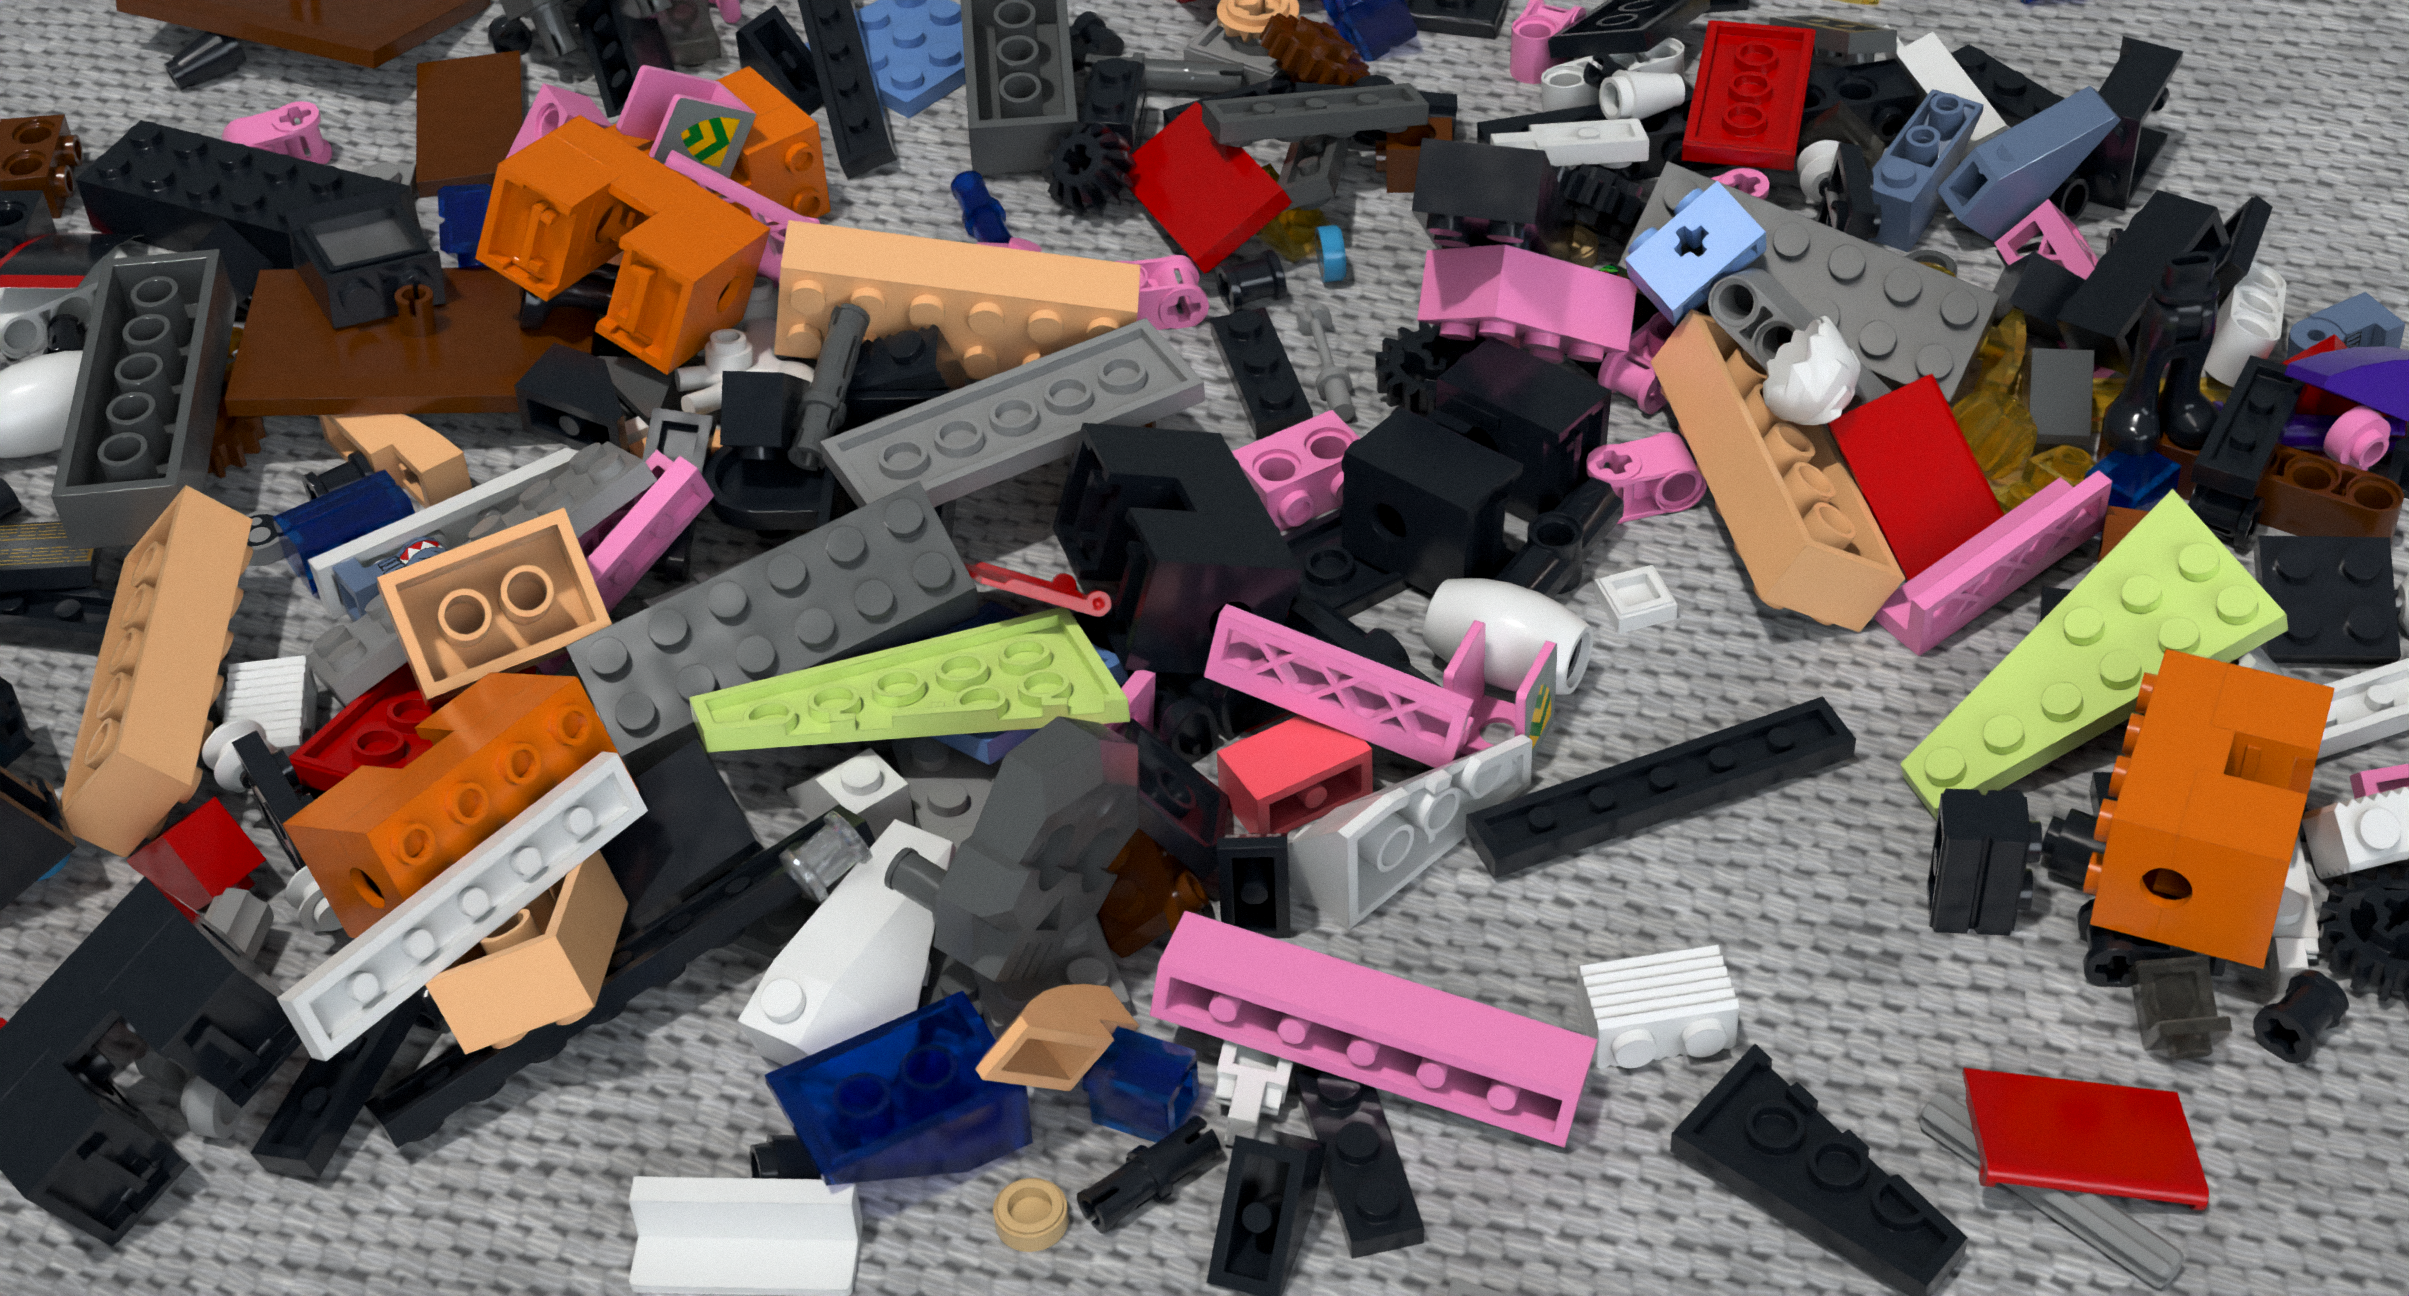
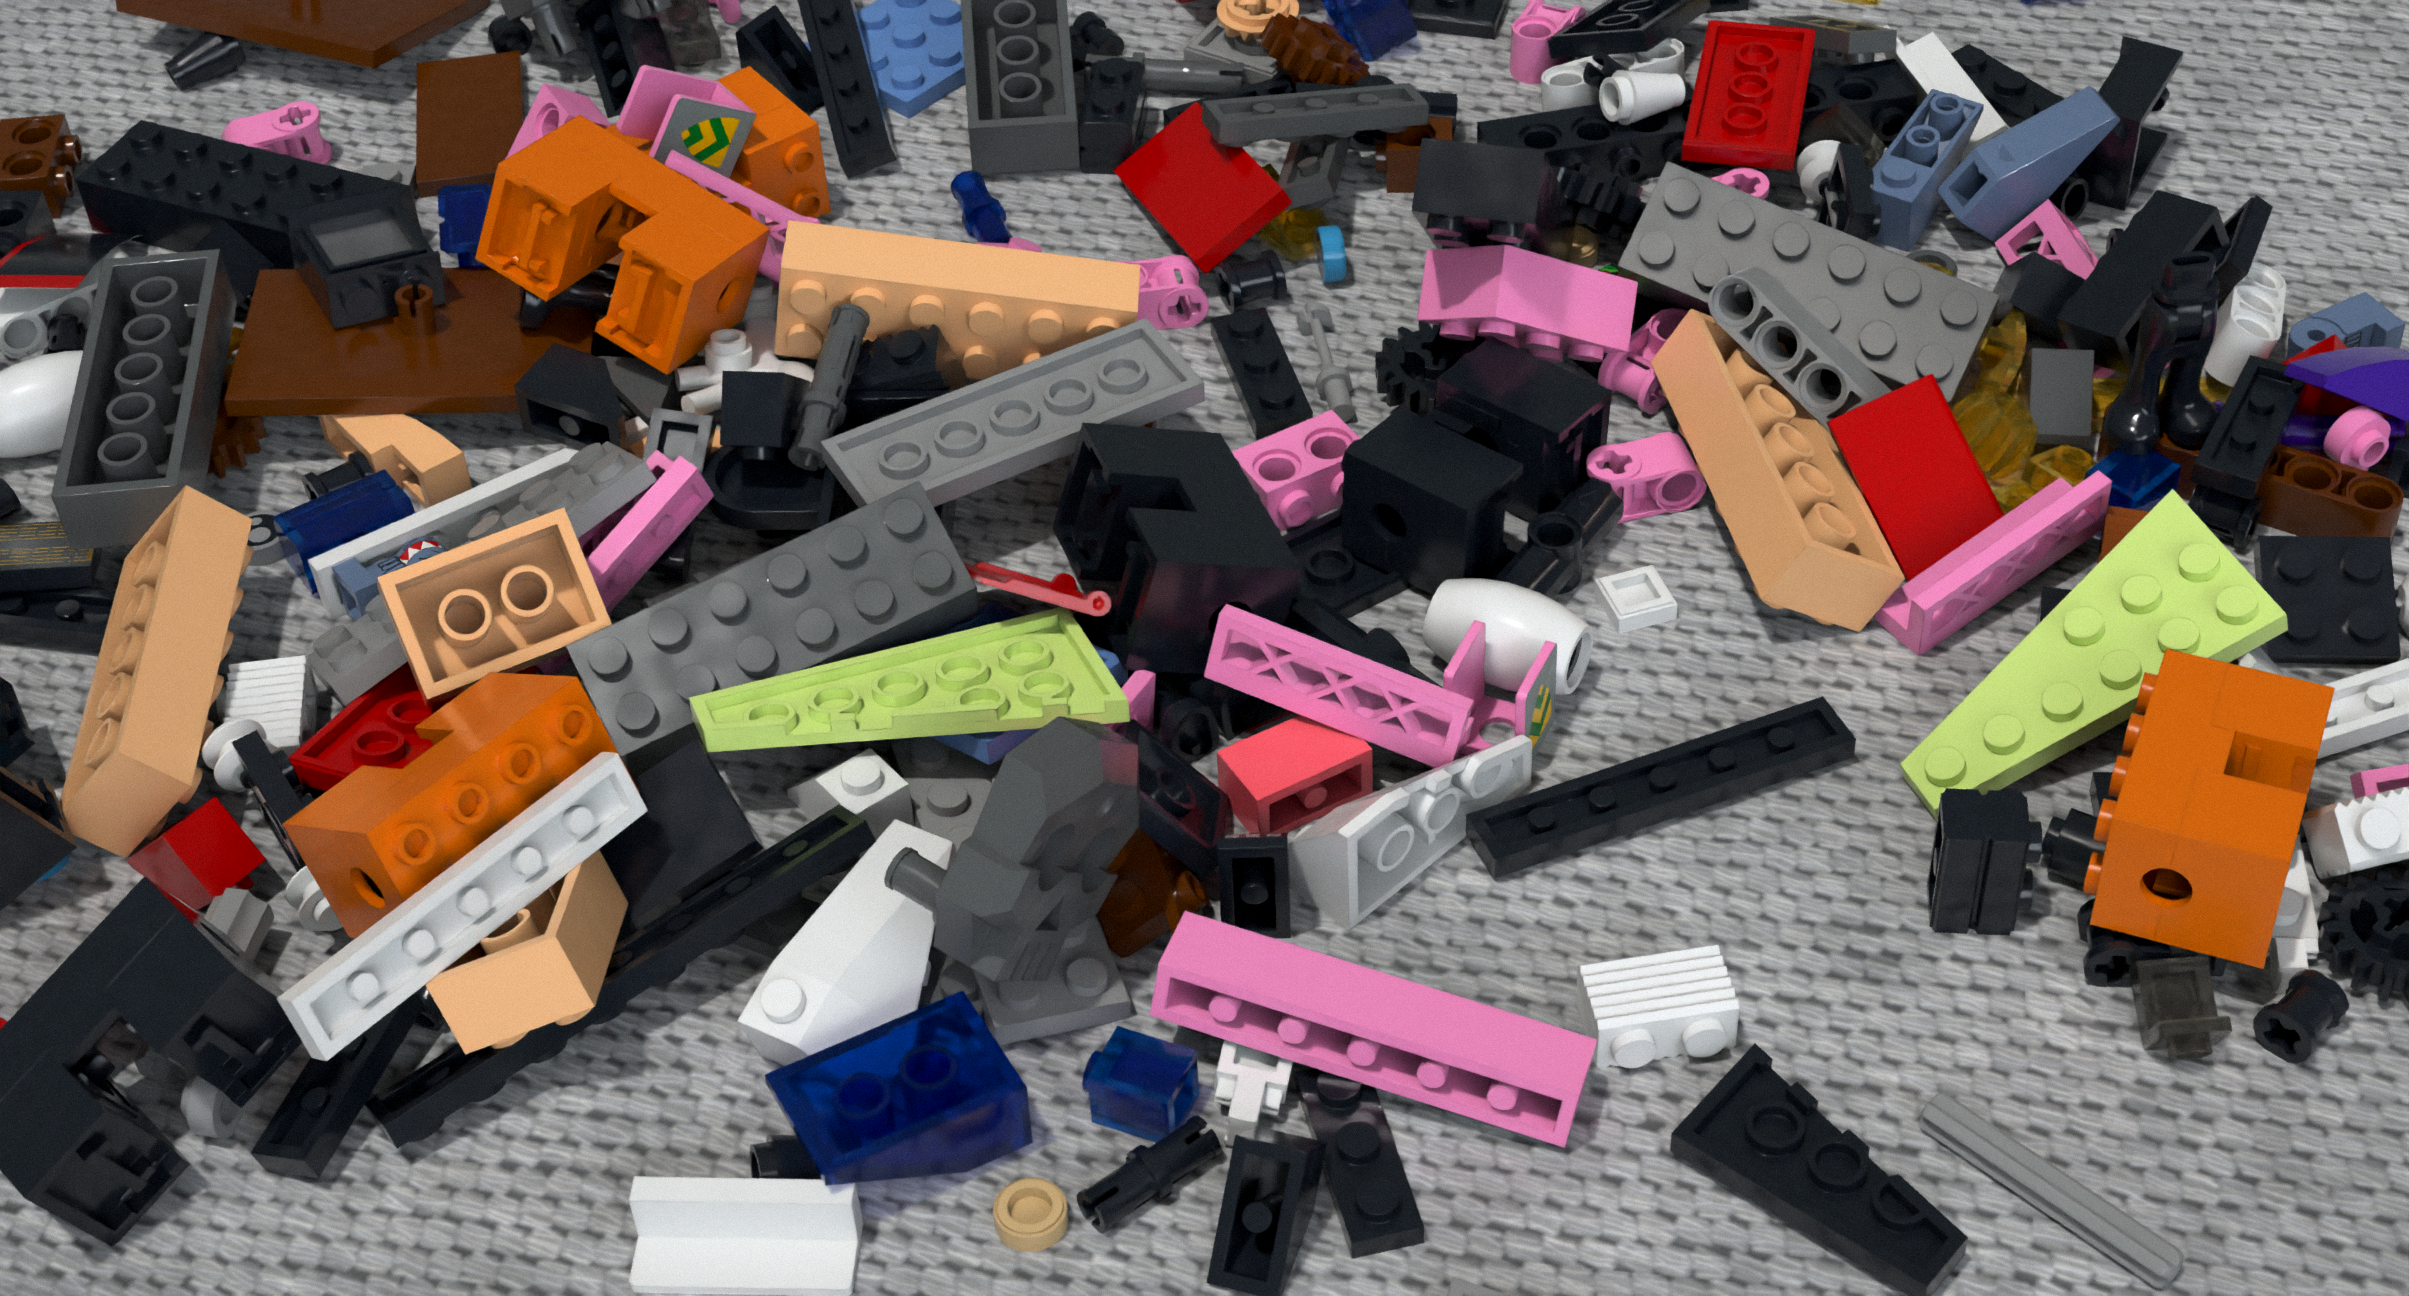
clear bush [779,810,873,903] -> none
light nougat slope [975,984,1139,1092] -> none
black gear [1041,121,1138,217] -> none
white hinge [1490,118,1649,170] -> none
light blue brick [1625,181,1767,327] -> none
white hair [1763,316,1861,426] -> none
red piece [1962,1068,2209,1211] -> none

